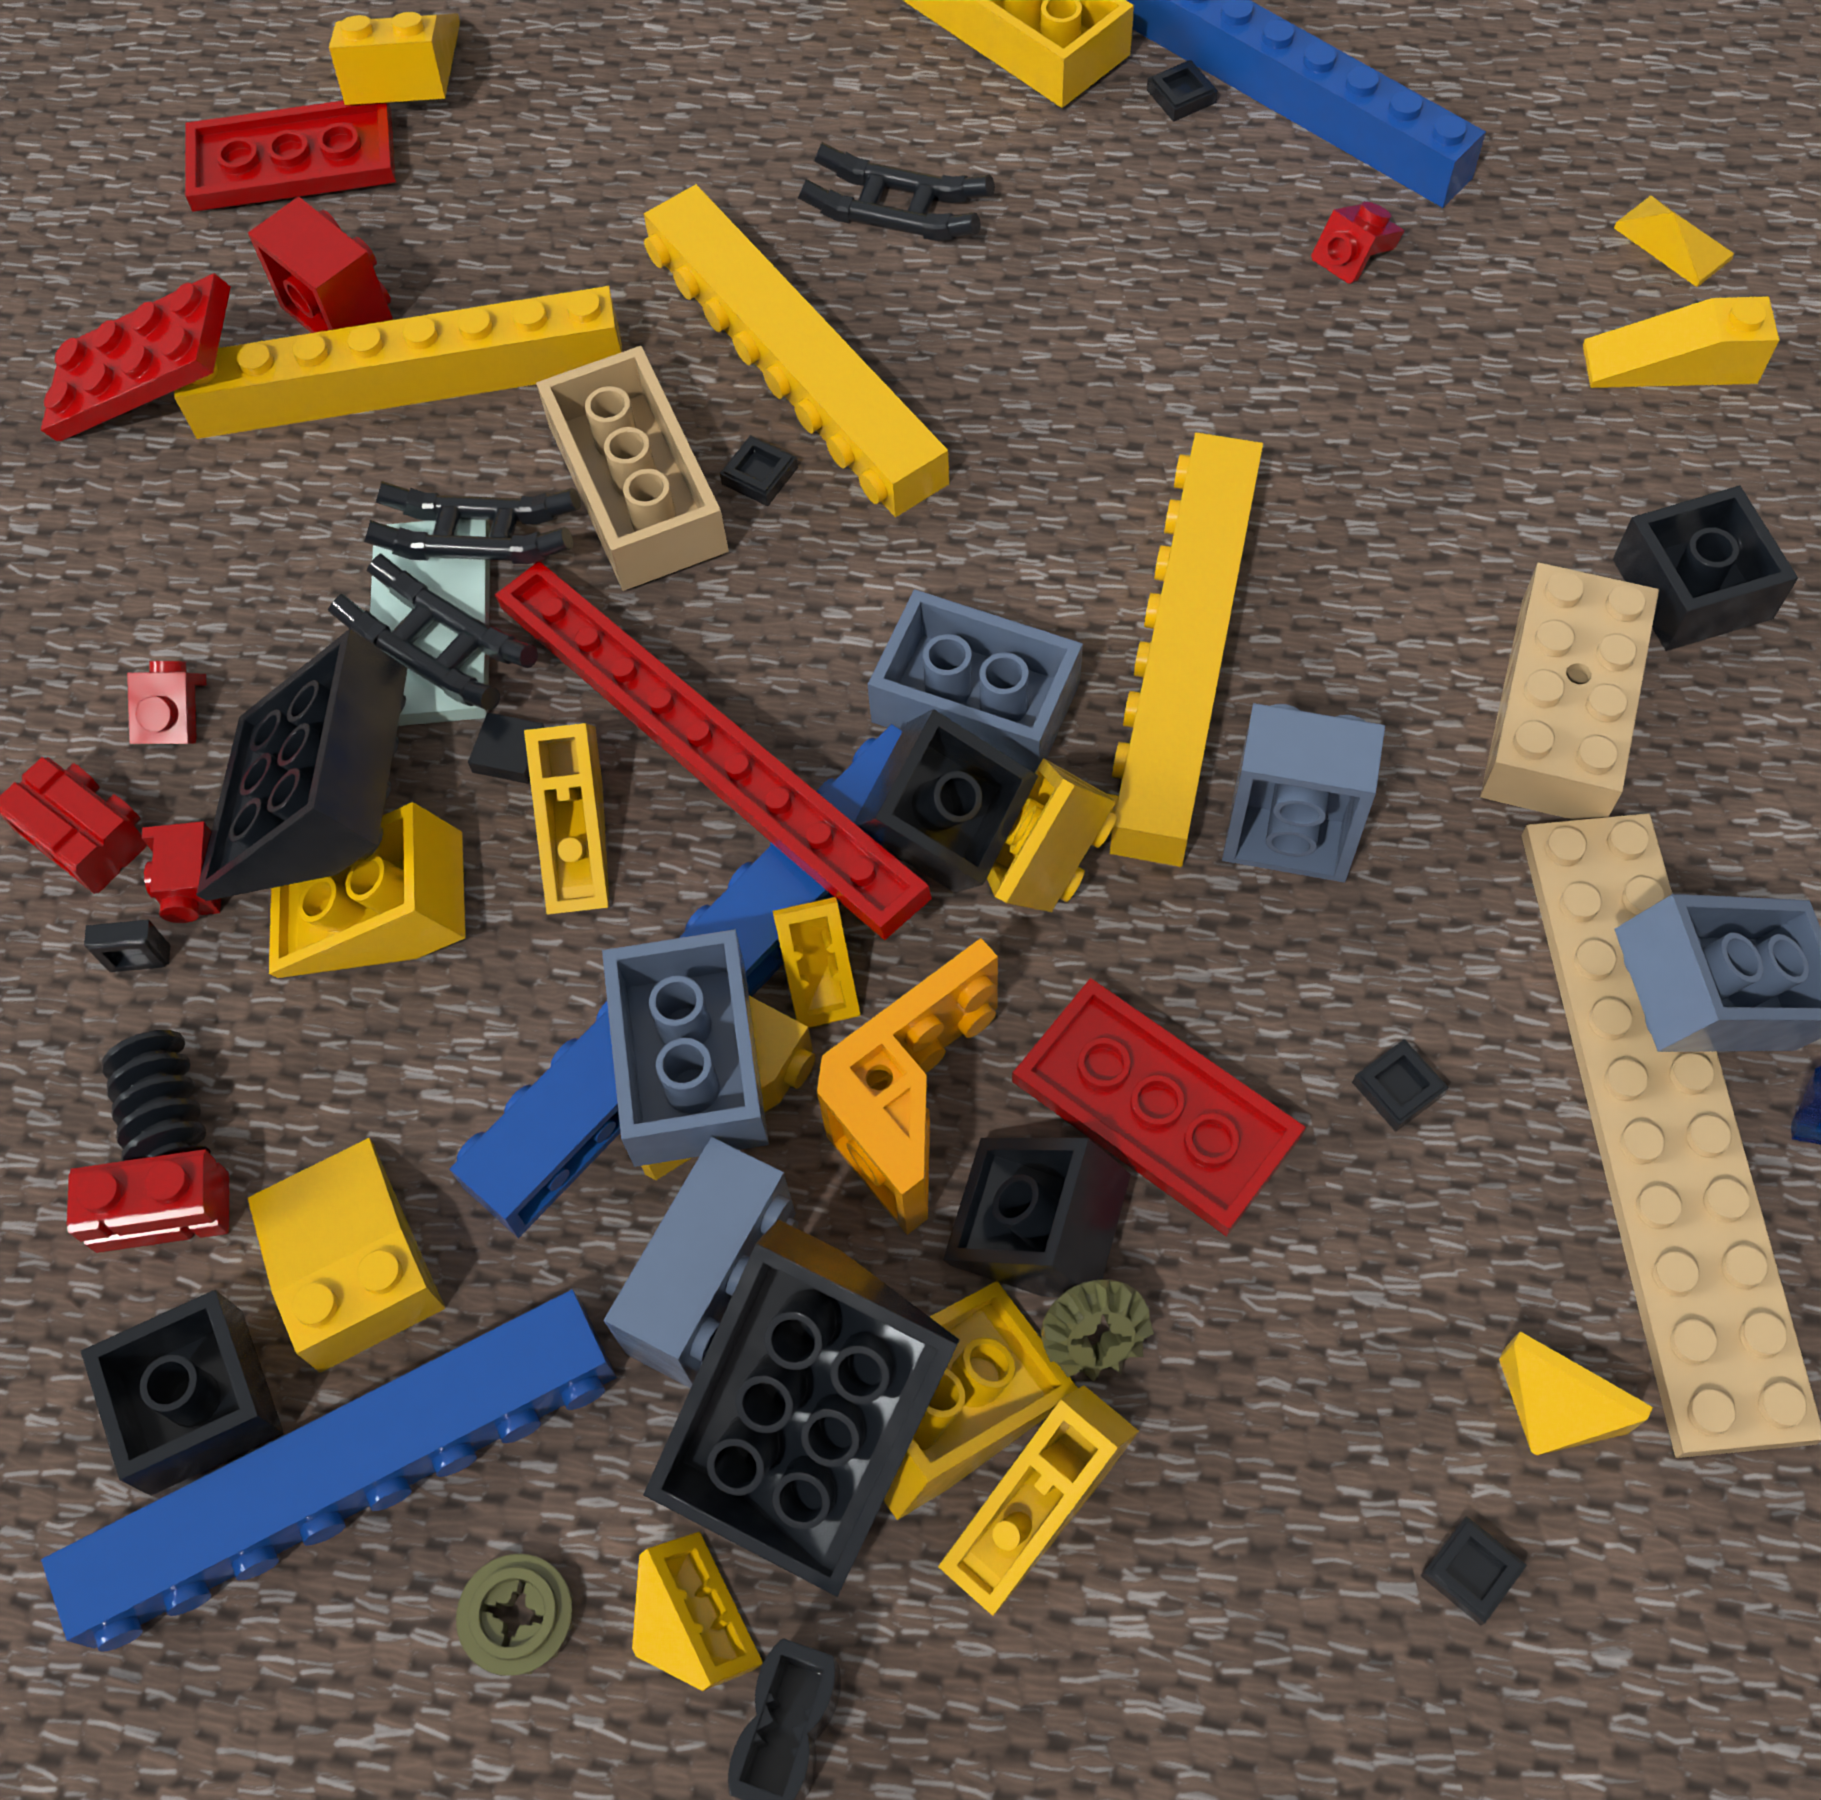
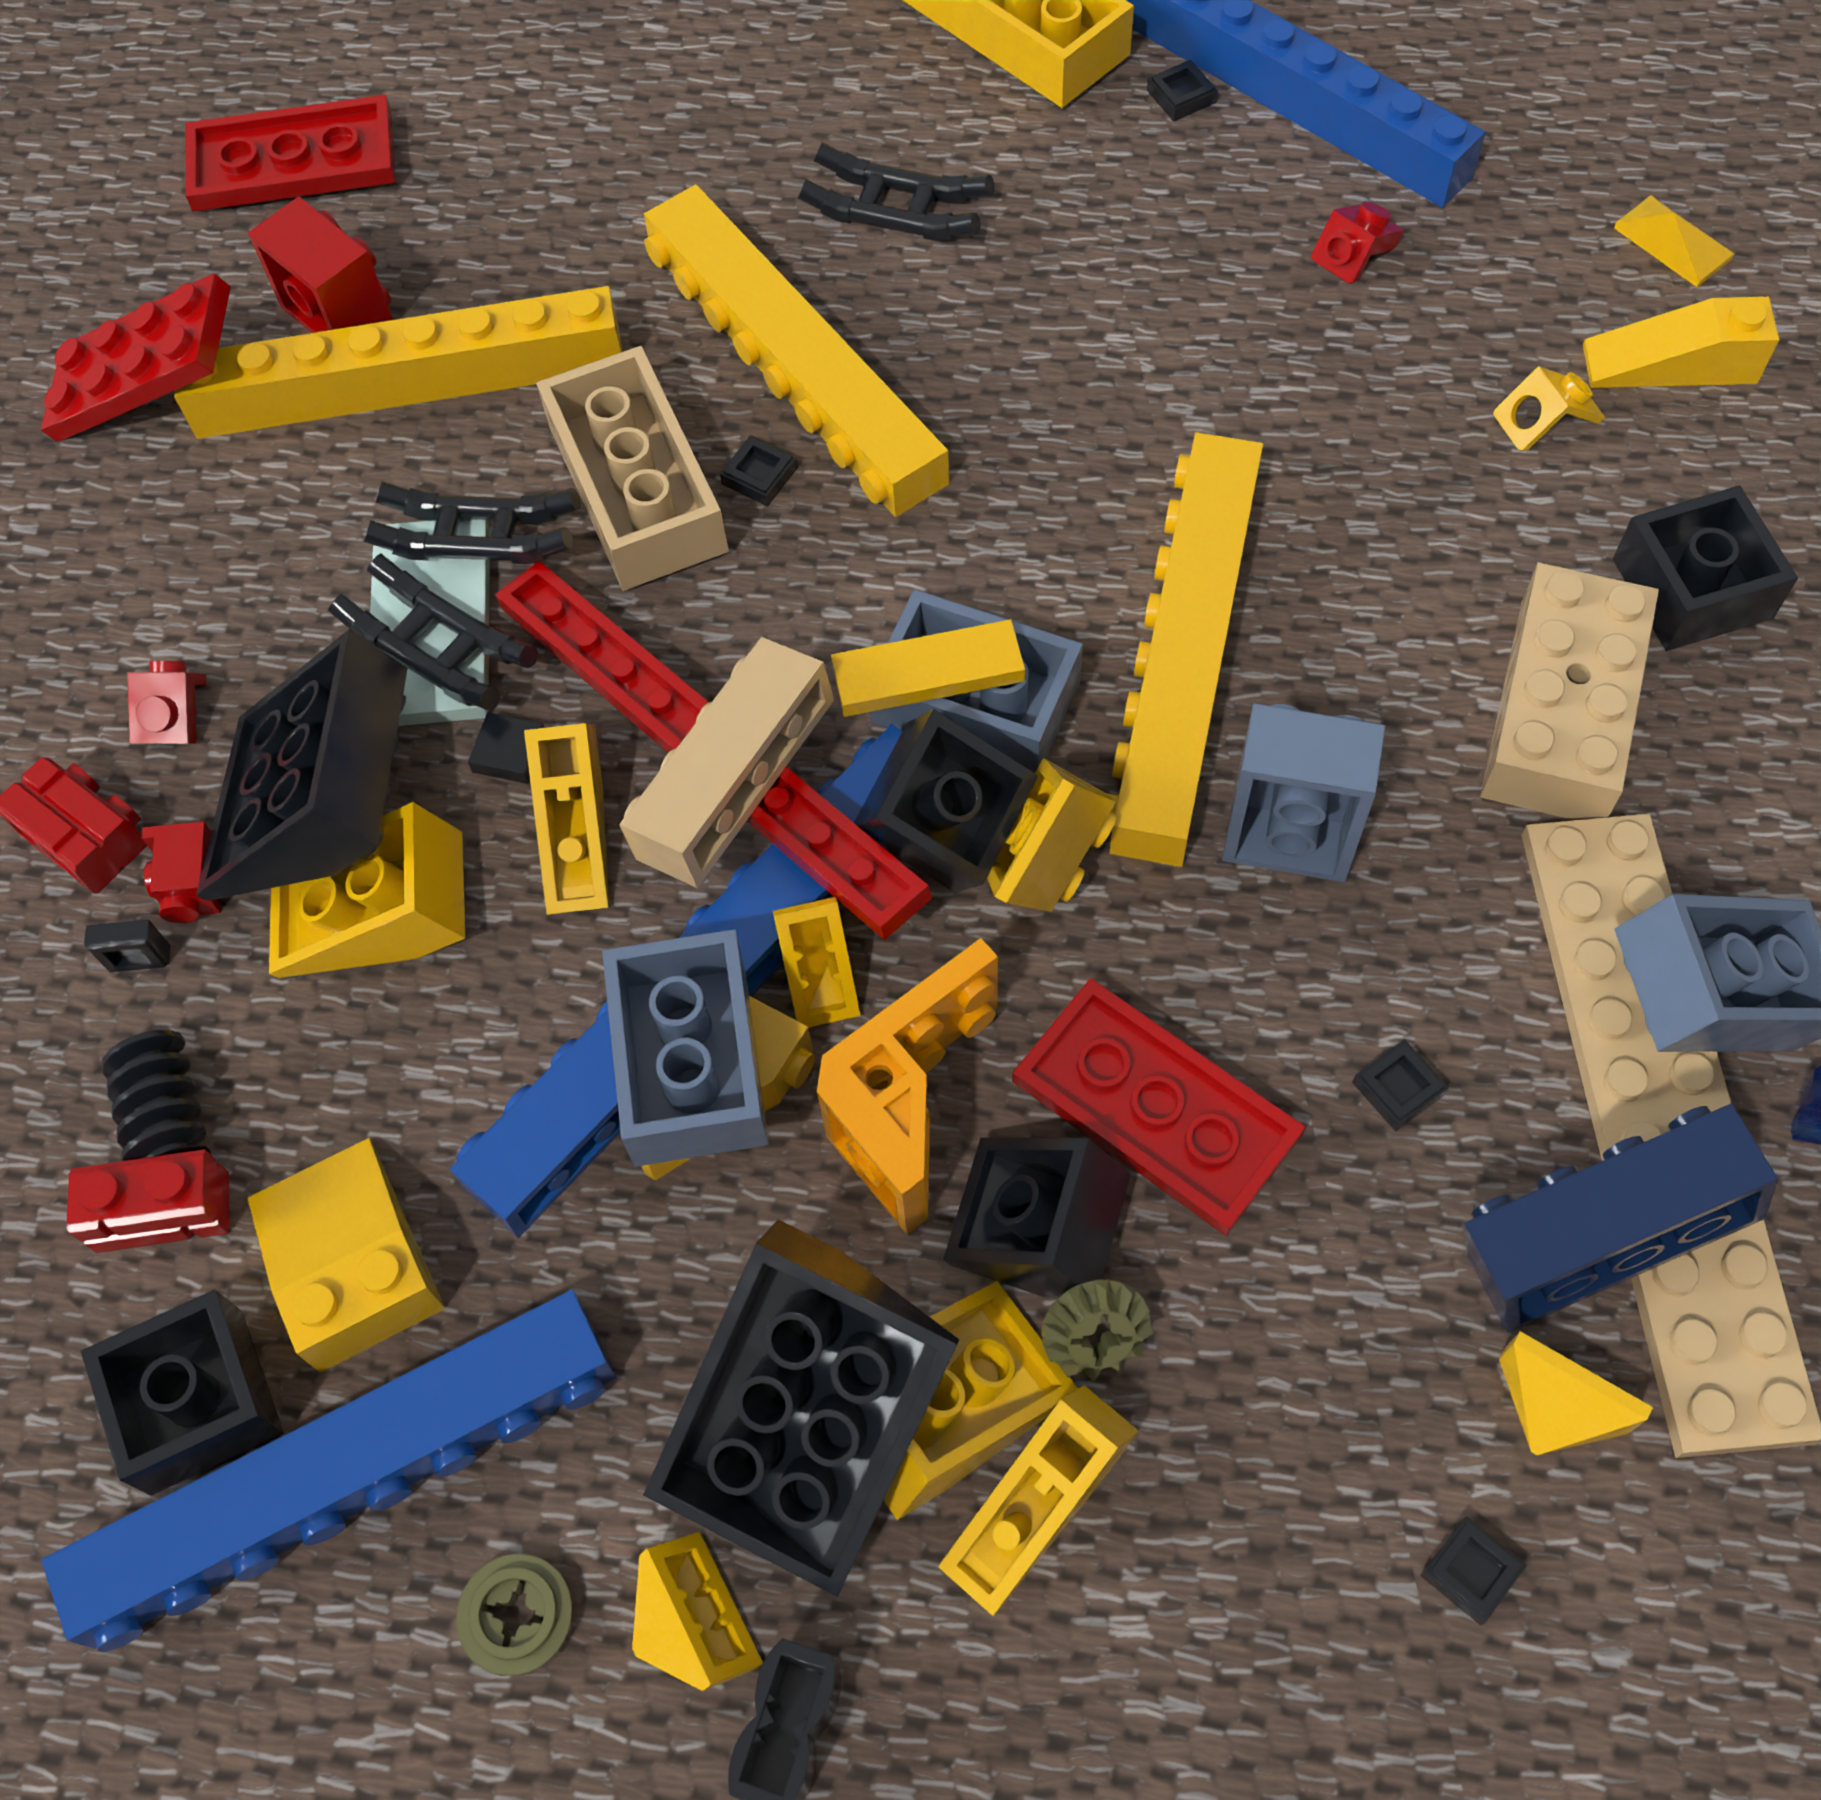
yellow slope [329,12,460,105] -> none
sand blue brick [604,1137,799,1388] -> none
none -> tan brick [619,637,834,888]
none -> yellow tile [831,619,1025,717]
none -> dark blue brick [1464,1103,1778,1333]
none -> yellow bracket [1493,366,1605,451]

